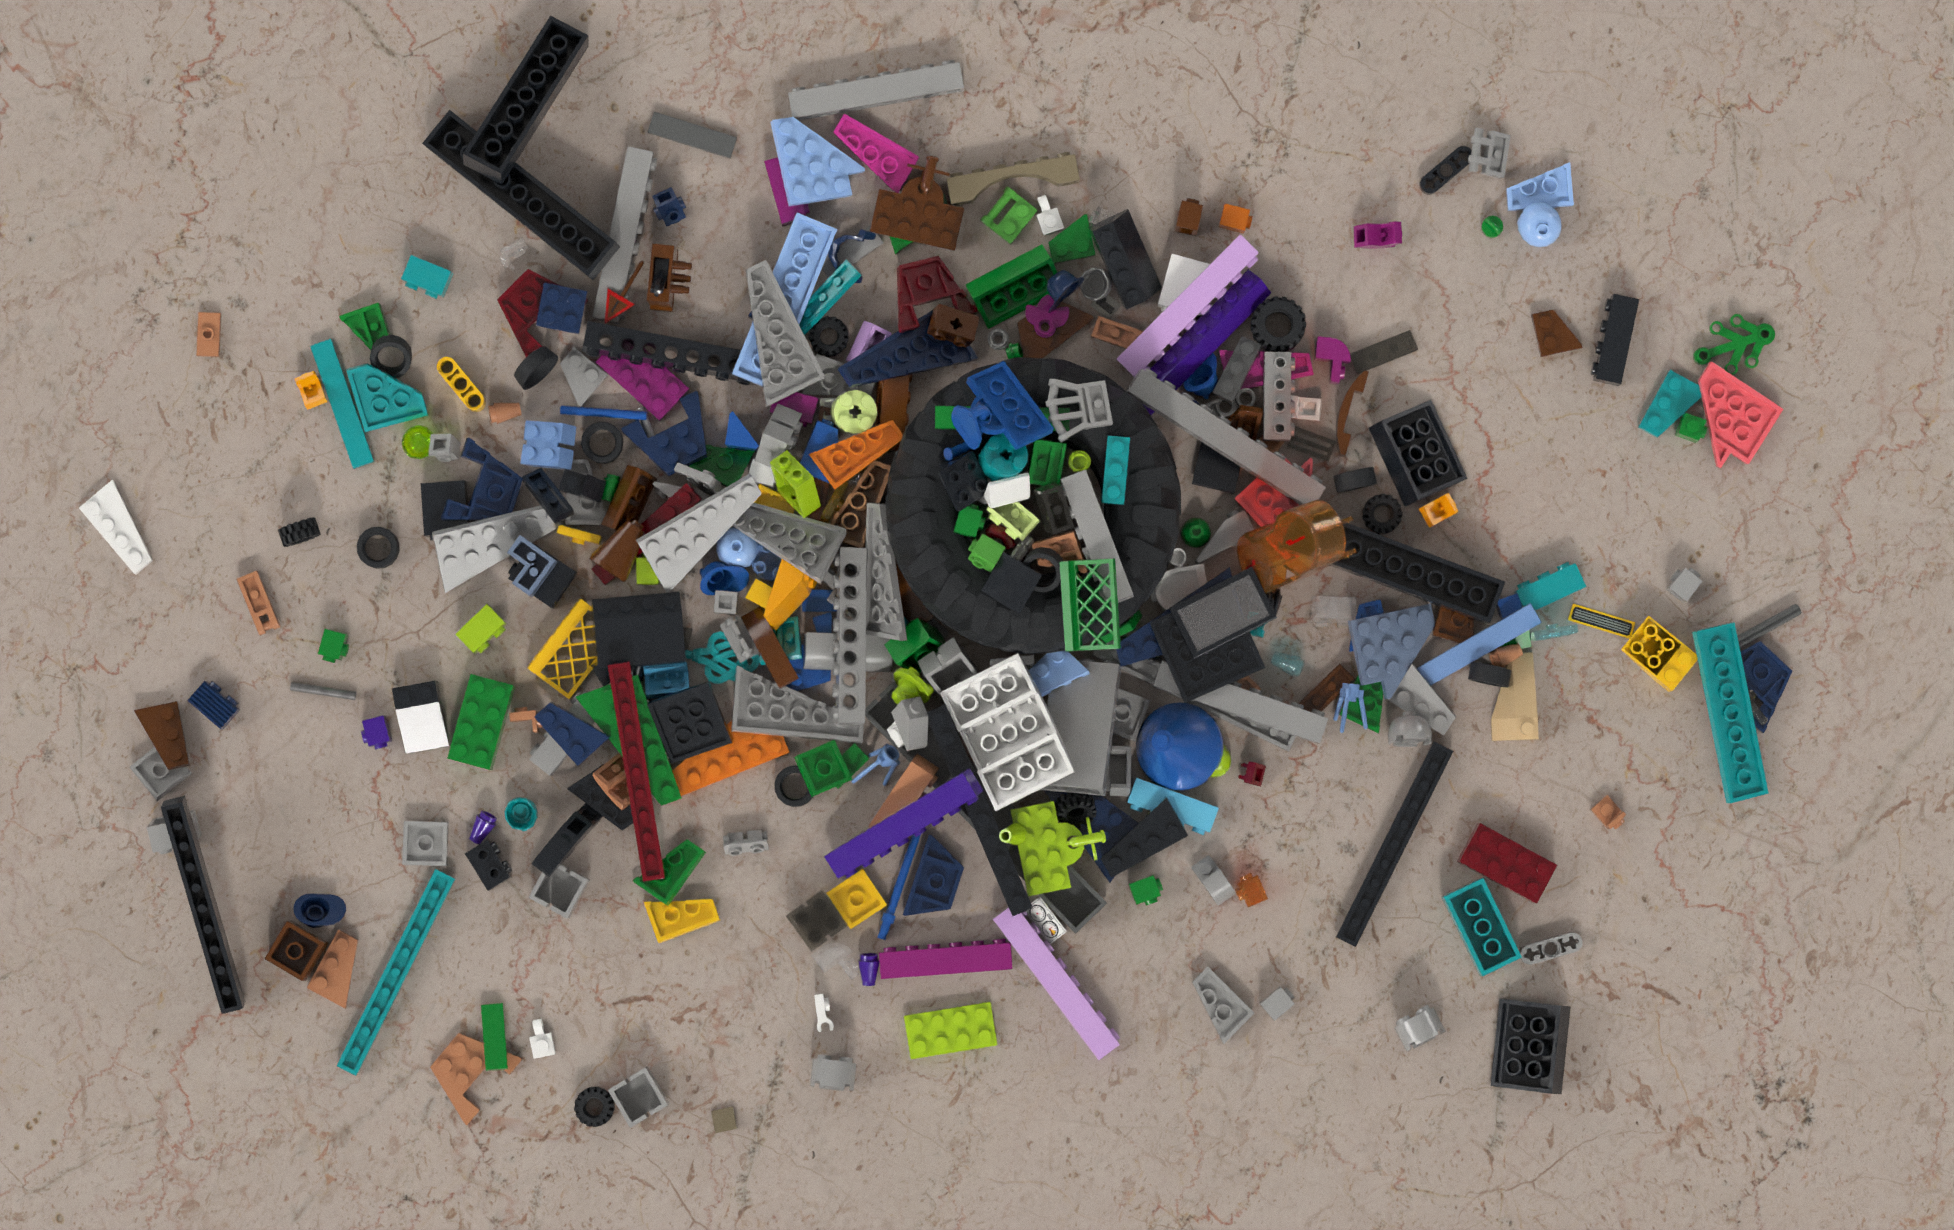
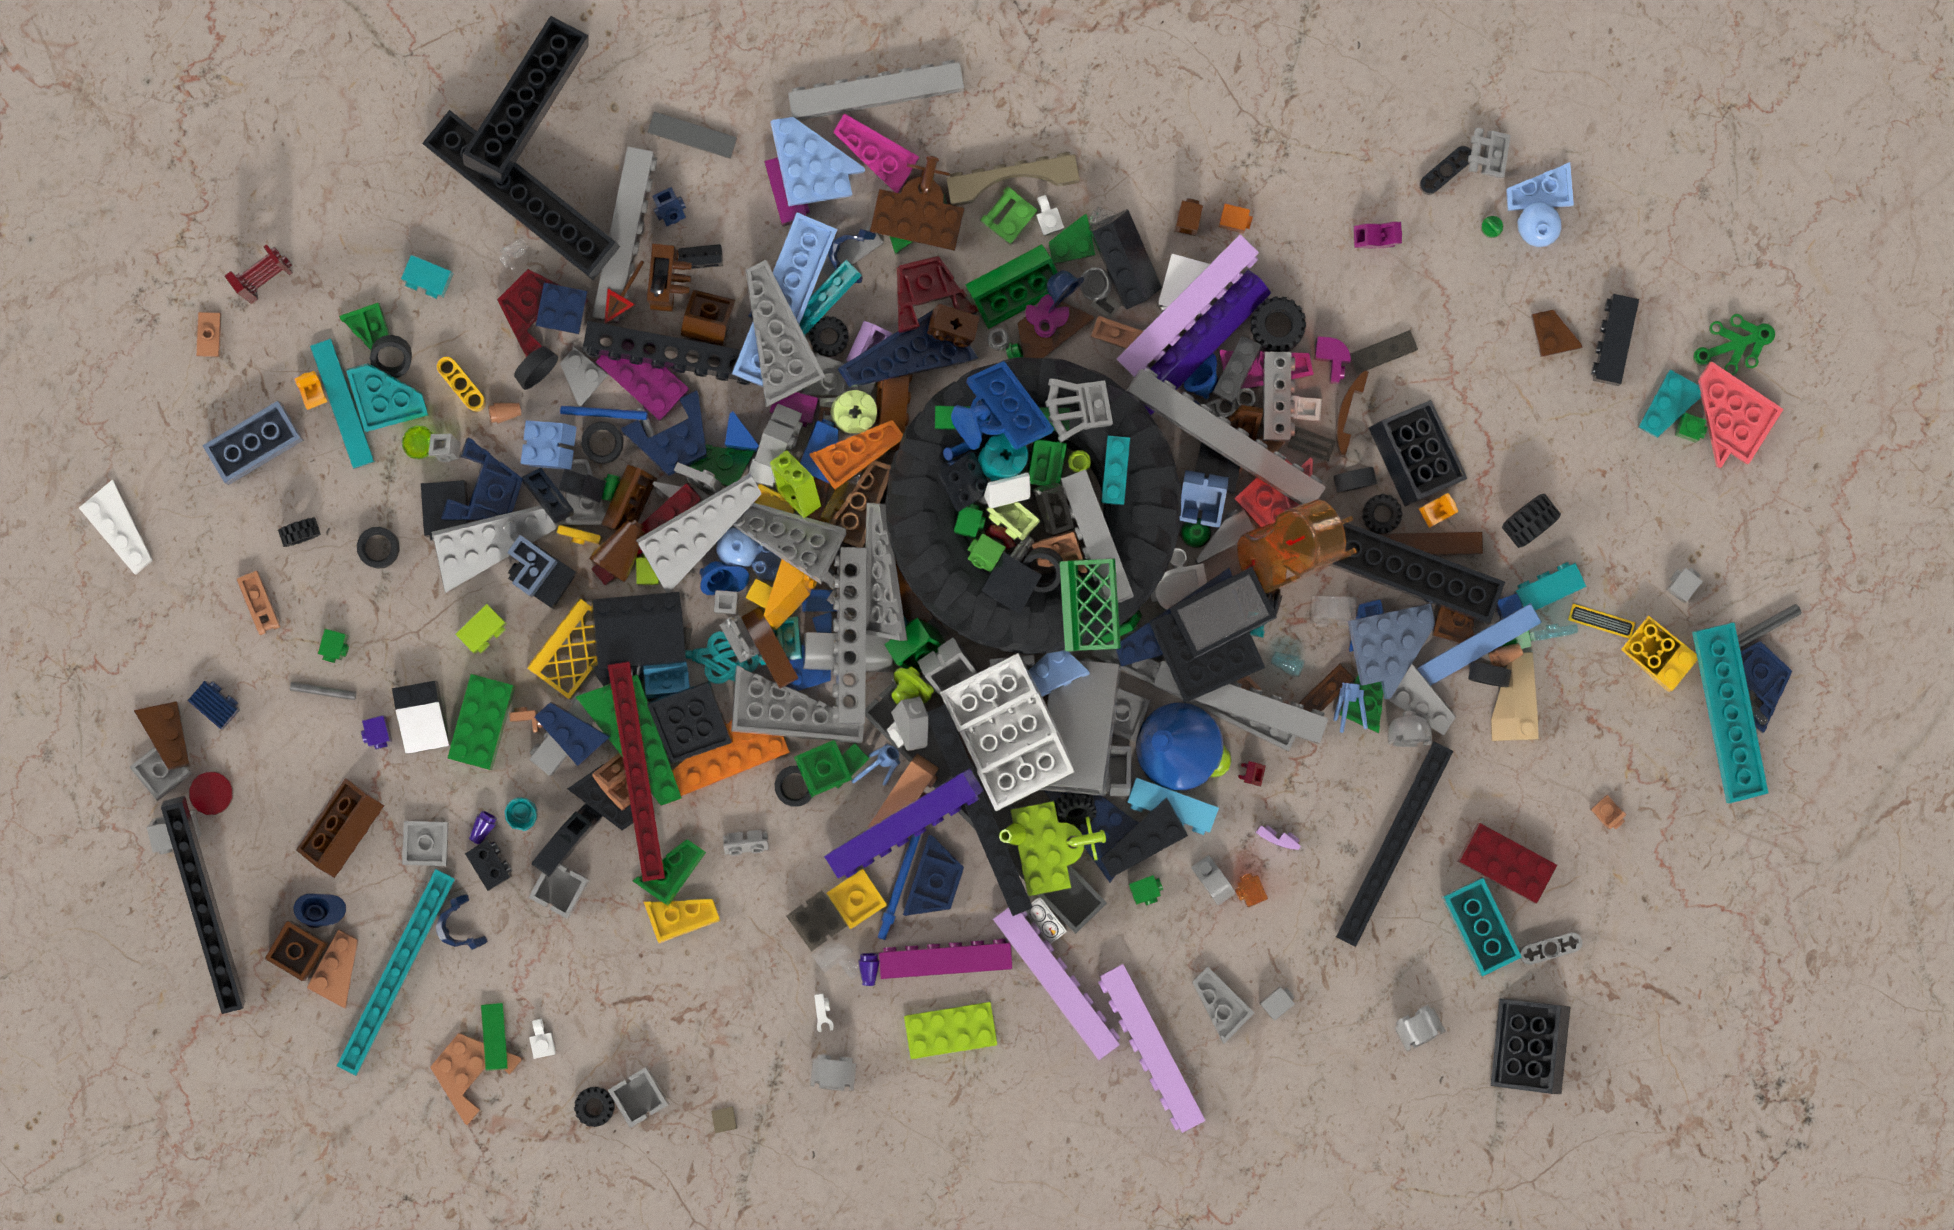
none -> dark red tile [189,772,233,815]
none -> sand blue brick [202,401,304,485]
none -> dark red fence [224,244,293,304]
none -> reddish brown slope [296,778,385,878]
none -> dark blue helmet [436,895,488,950]
none -> black bracket [678,244,723,270]
none -> reddish brown slope [681,289,735,346]
none -> lavender brick [1098,964,1205,1133]
none -> medium blue piece [1180,470,1229,528]
none -> lavender slope [1255,825,1301,850]
none -> reddish brown tile [1379,532,1483,555]
none -> black tyre [1502,493,1561,548]

